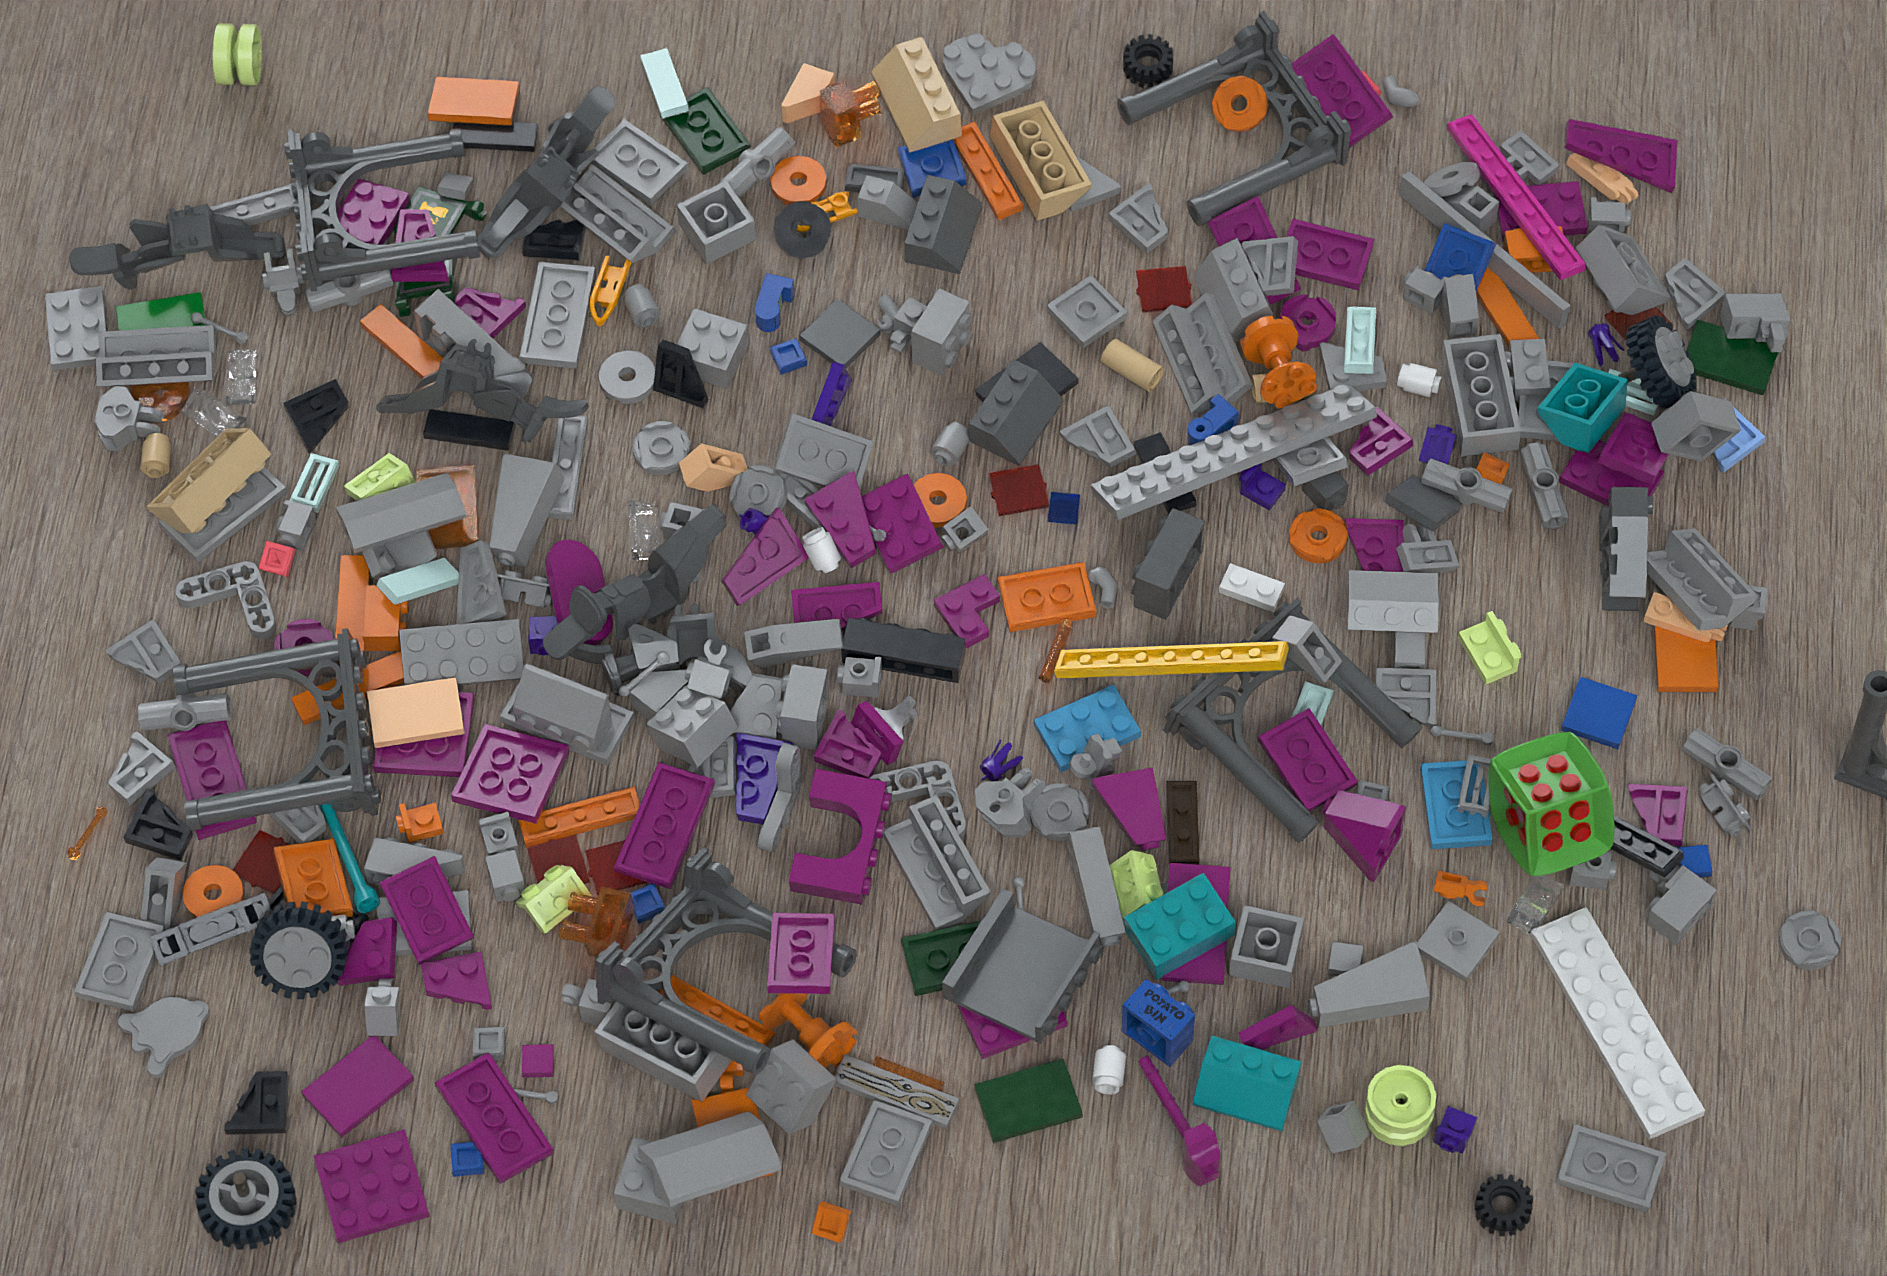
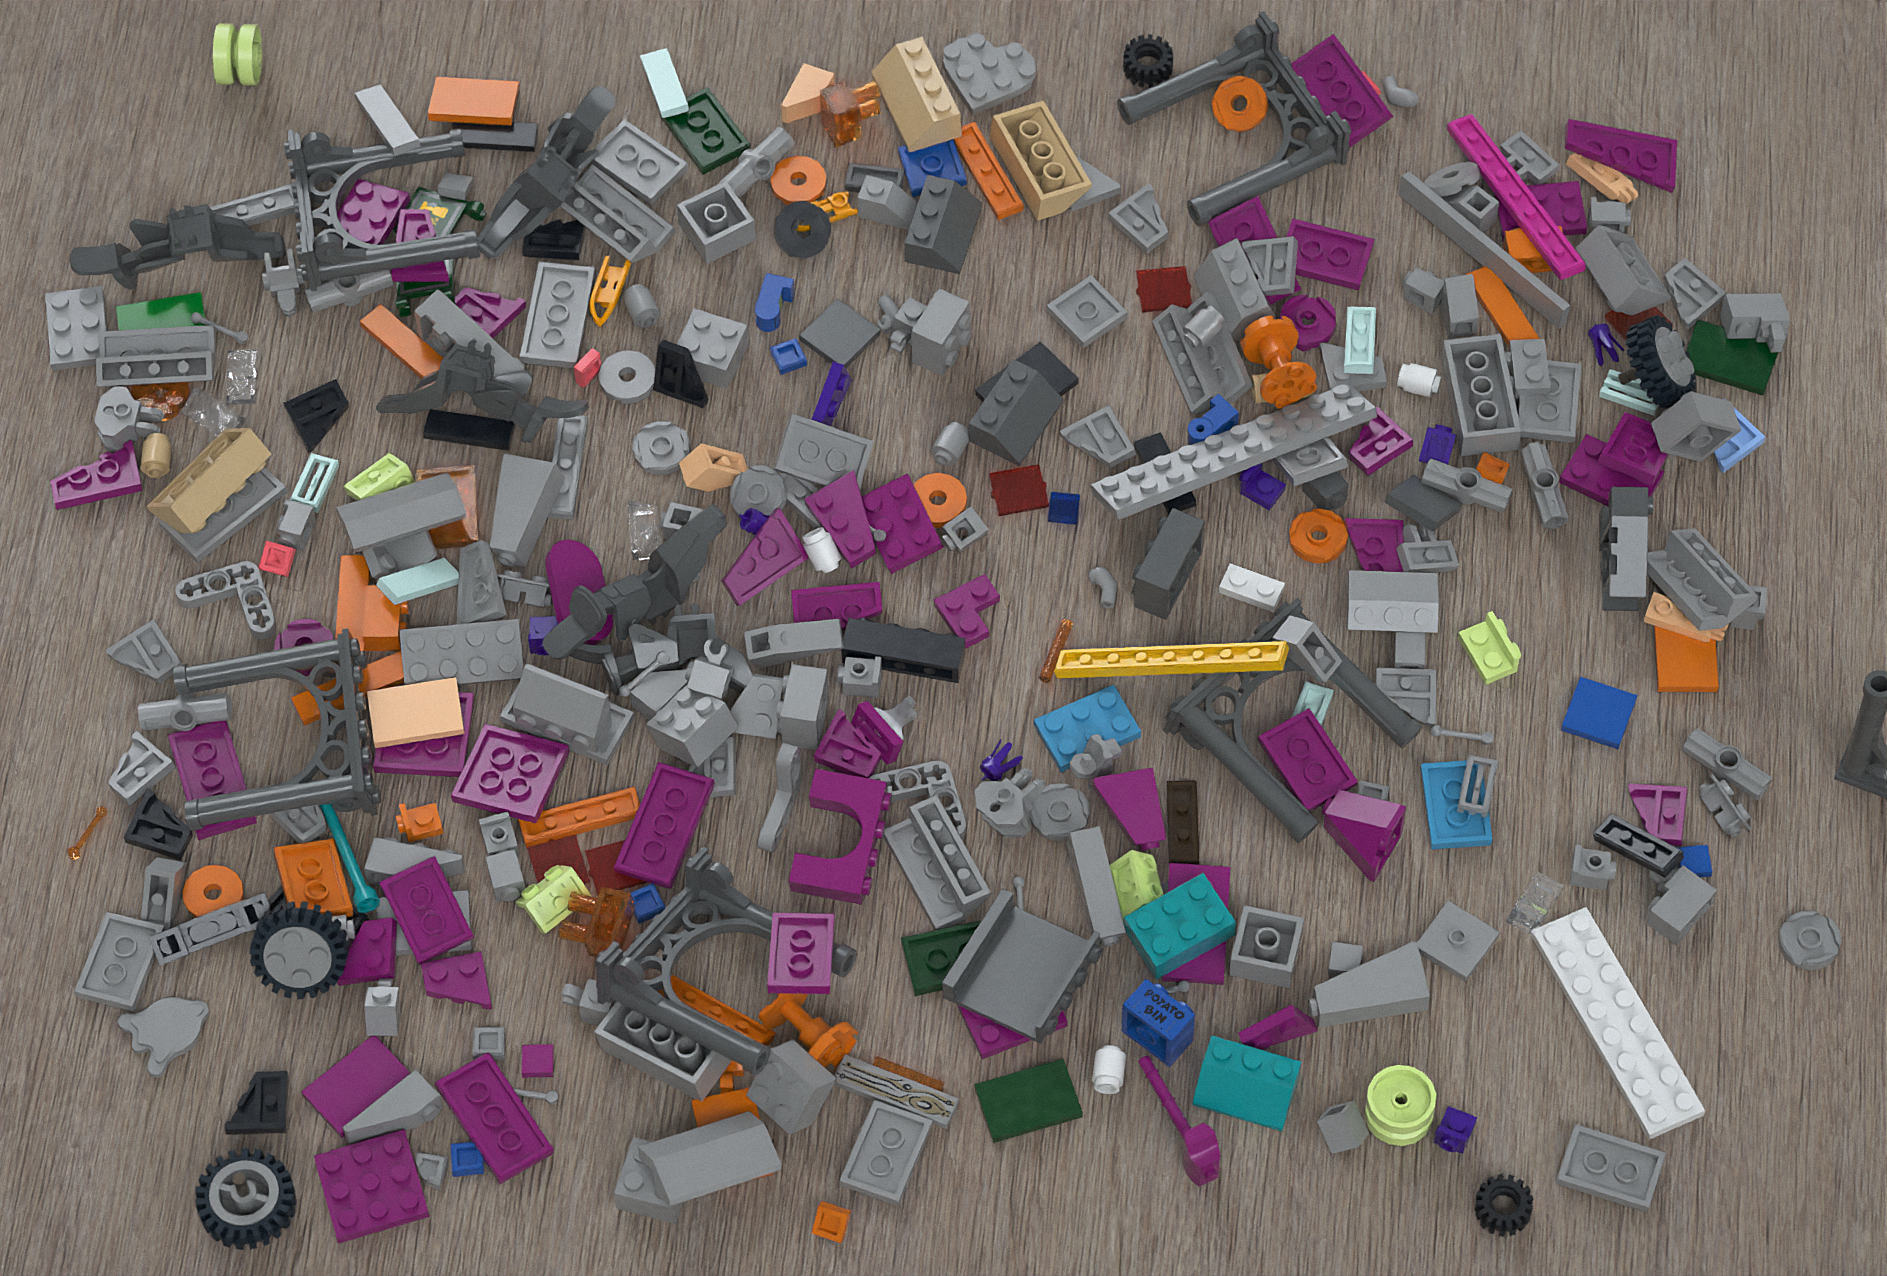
clear red piece [233,830,290,894] -> none
wing [736,733,793,825] -> none
orange tile [998,562,1096,632] -> none
tan pin [1101,338,1164,392] -> none
blue tile [1424,223,1496,292] -> none
orange plate [1433,870,1489,906] -> none
bright green piece [1488,732,1614,876] -> none
teal slope [1537,362,1628,453] -> none
none -> magenta wing [50,440,143,510]
none -> light grey slope [343,1070,443,1145]
none -> tile [354,84,420,156]
none -> light grey tile [416,1152,448,1190]
none -> coral tile [574,348,601,388]
none -> light grey brick [1182,306,1225,348]

